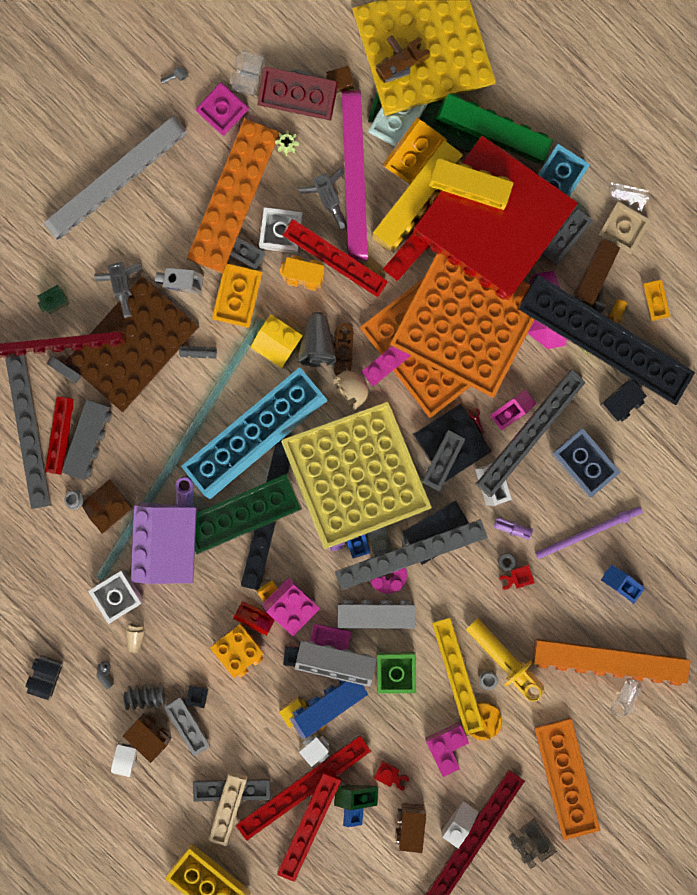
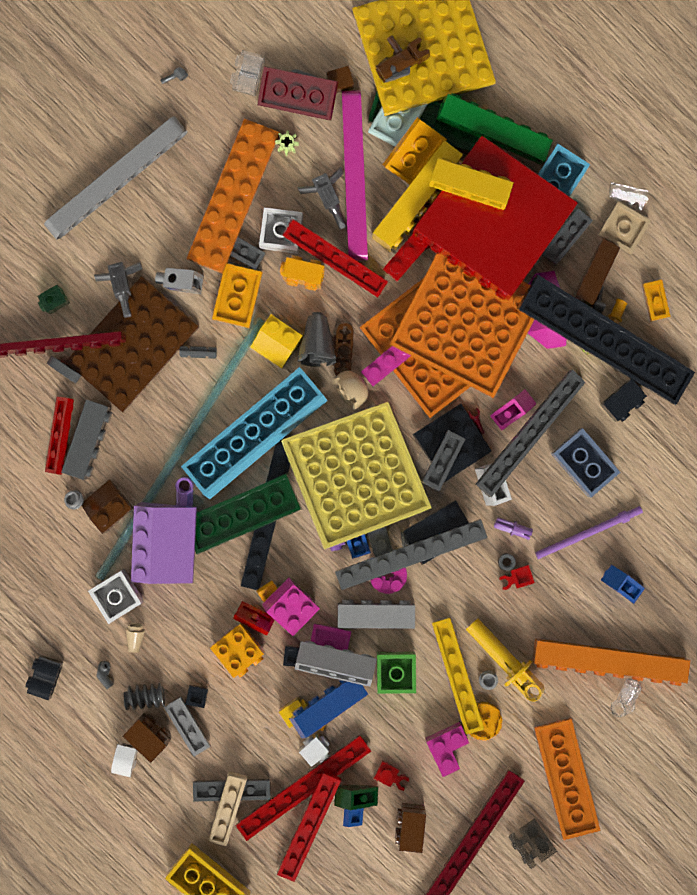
dark grey plate [5,355,52,509] -> none
dark pink plate [195,82,249,137] -> none
white slope [441,801,479,848] -> none

